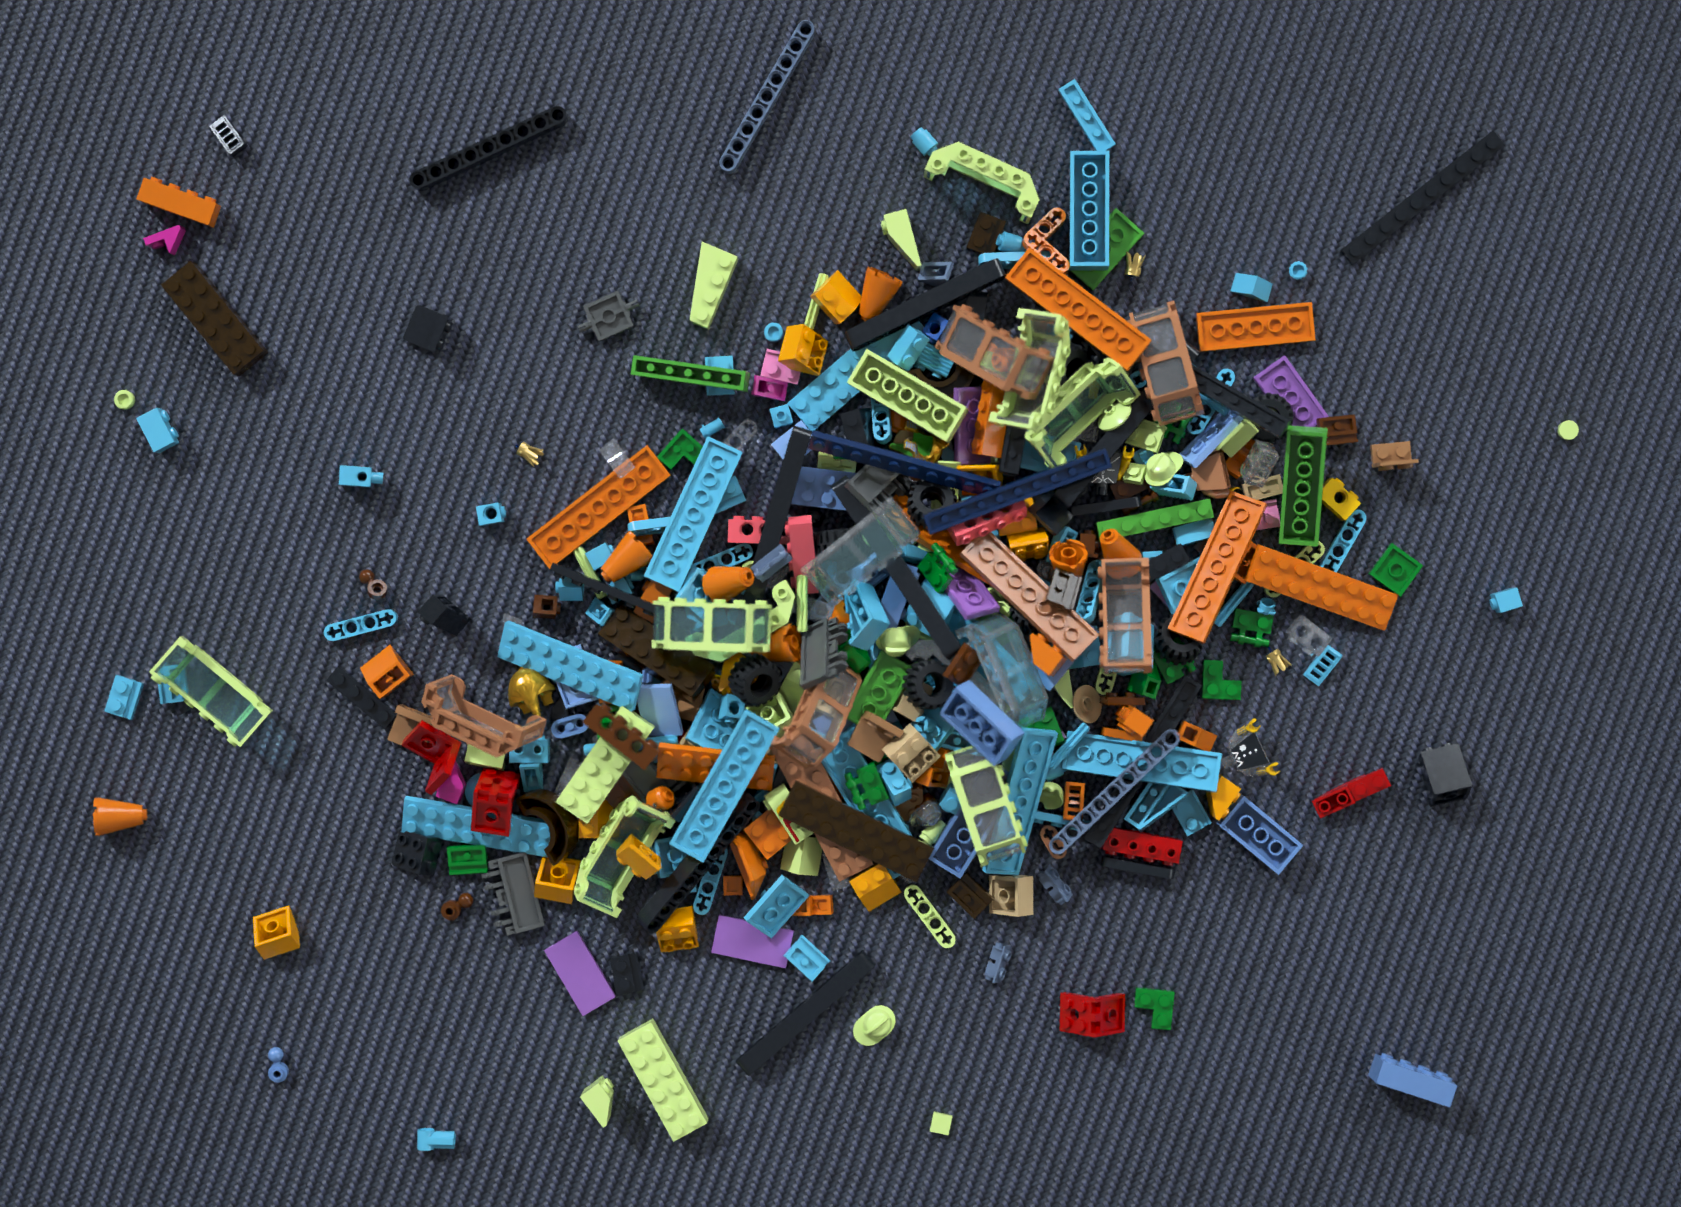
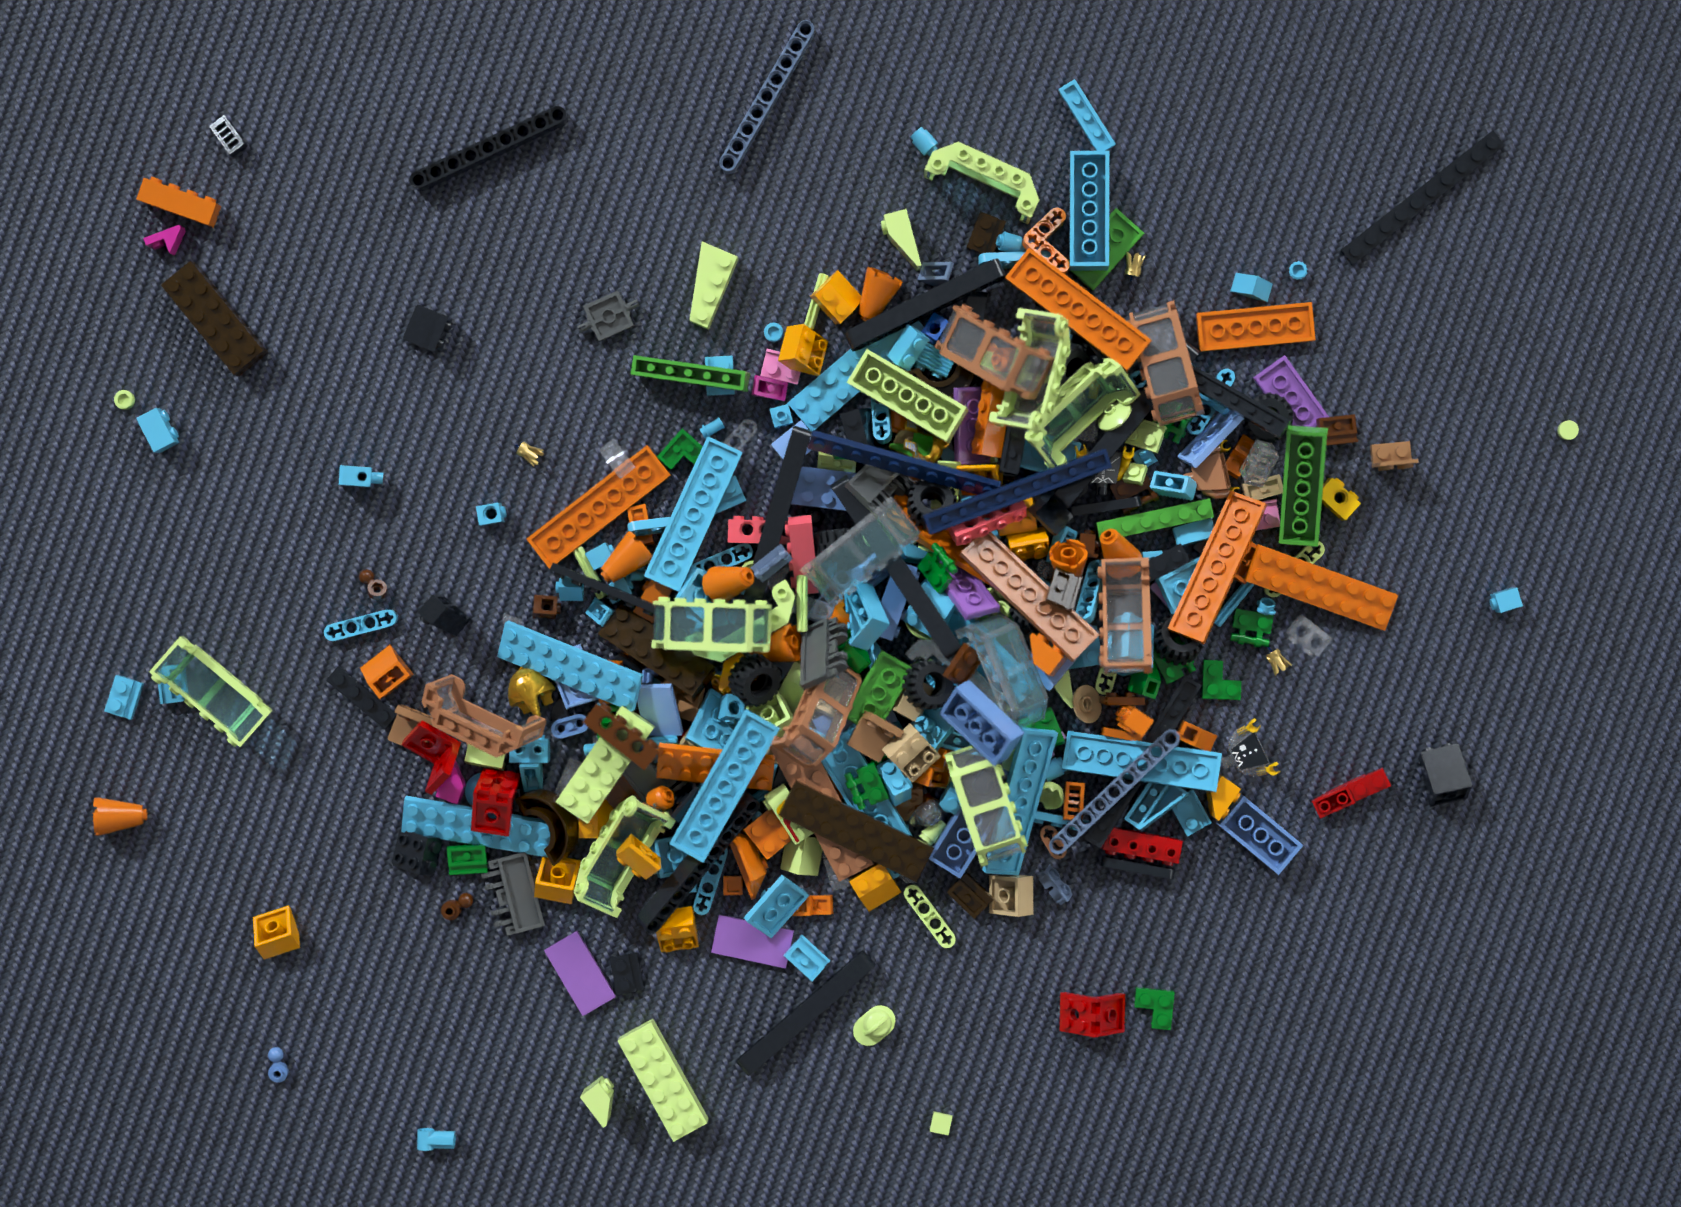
yellowish green piece [876,626,920,657] -> none
sand blue hinge [984,942,1012,983] -> none
medium azure axle [1049,722,1090,770] -> none
yellowish green piece [1144,452,1183,486] -> none
yellowish green panel [1215,418,1259,458] -> none
medium azure slope [1303,644,1343,686] -> none
medium azure beam [1319,510,1366,572] -> none
green plate [1368,543,1423,597] -> none
medium blue brick [1368,1053,1457,1107] -> none

